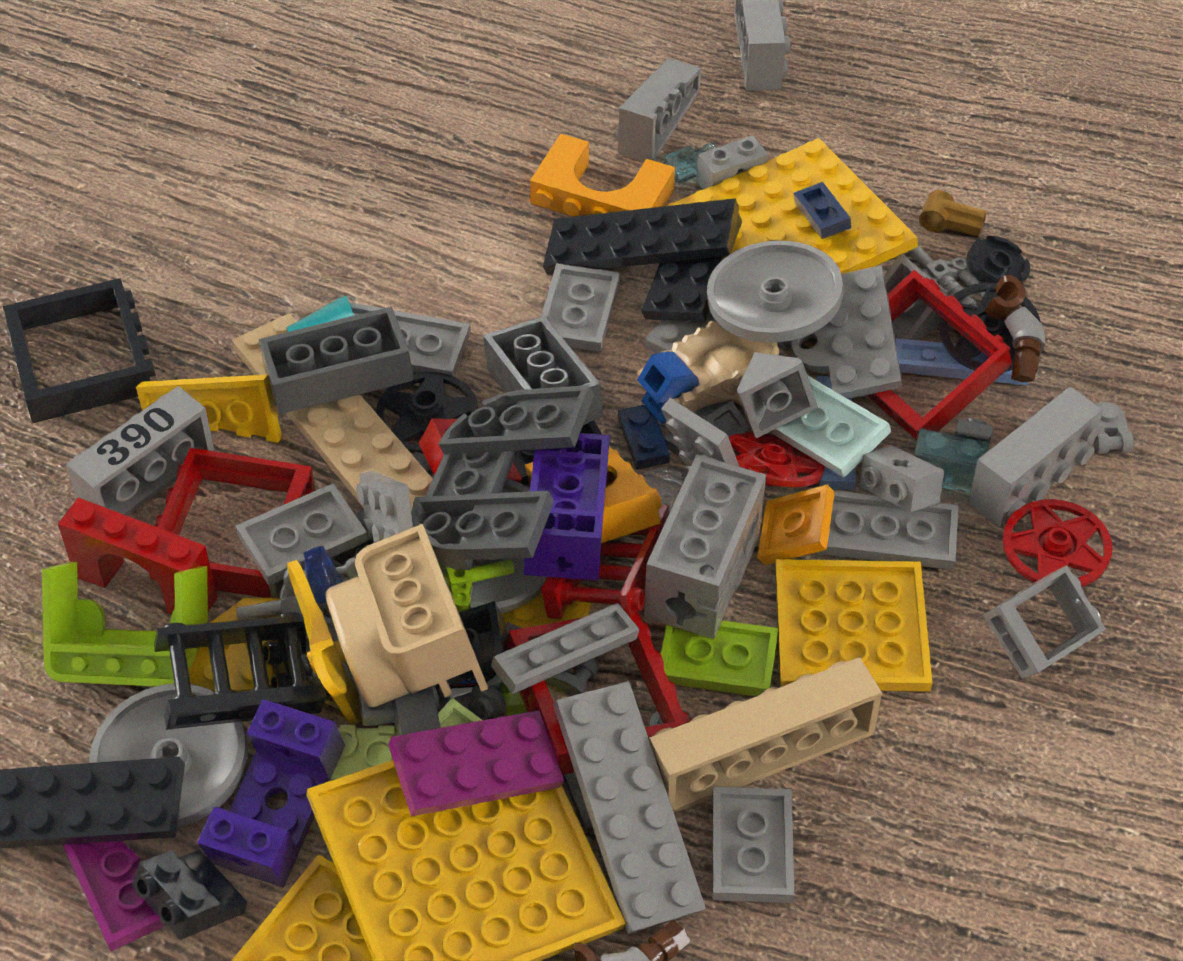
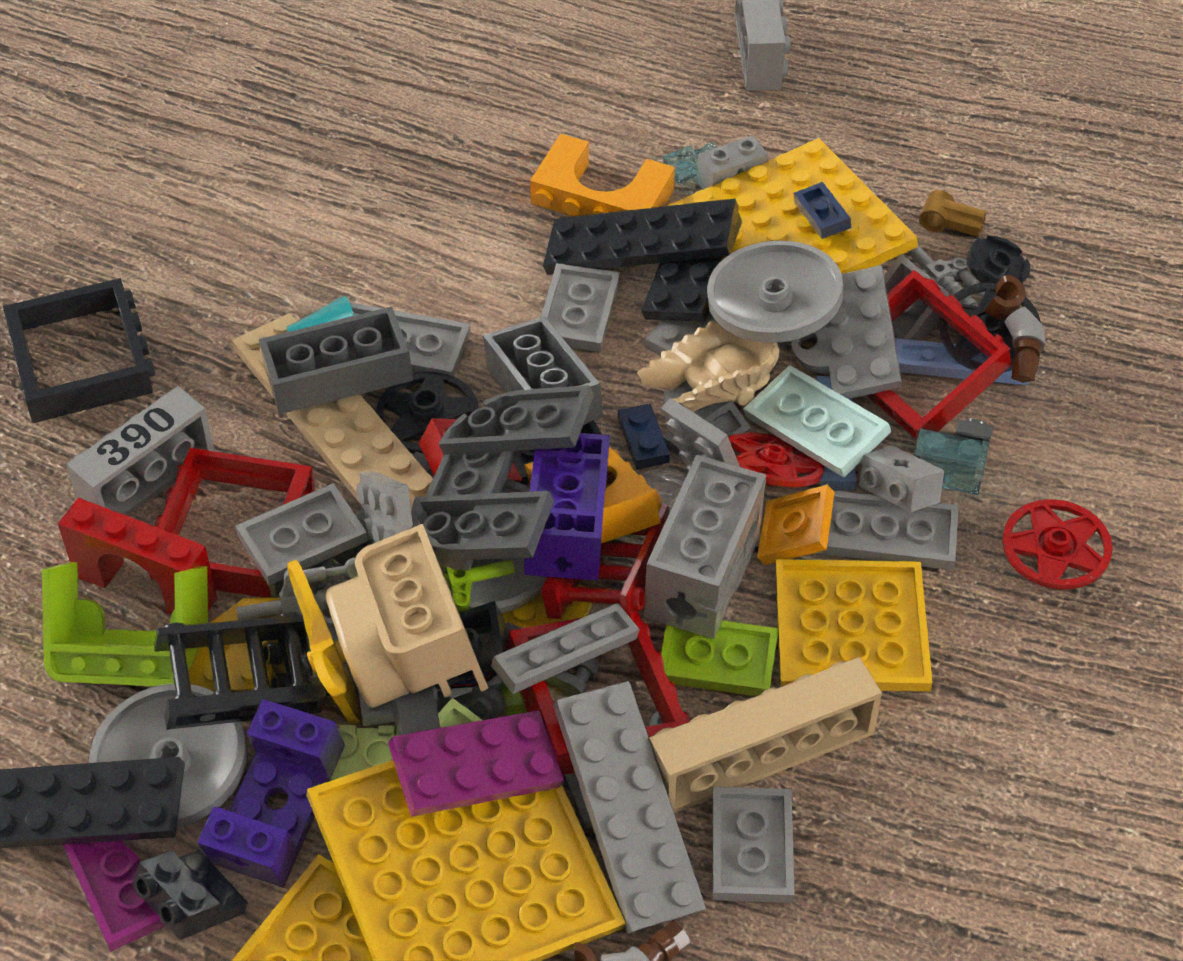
yellow wing [136,374,282,443] -> none
clear blue cone [302,546,344,604] -> none
light grey wedge [615,58,701,162] -> none
blue brick [637,351,699,424] -> none
light grey slope [737,352,818,438] -> none
light grey brick [968,387,1103,528] -> none
light grey window [983,565,1106,679] -> none
light grey plate [1093,402,1134,454] -> none

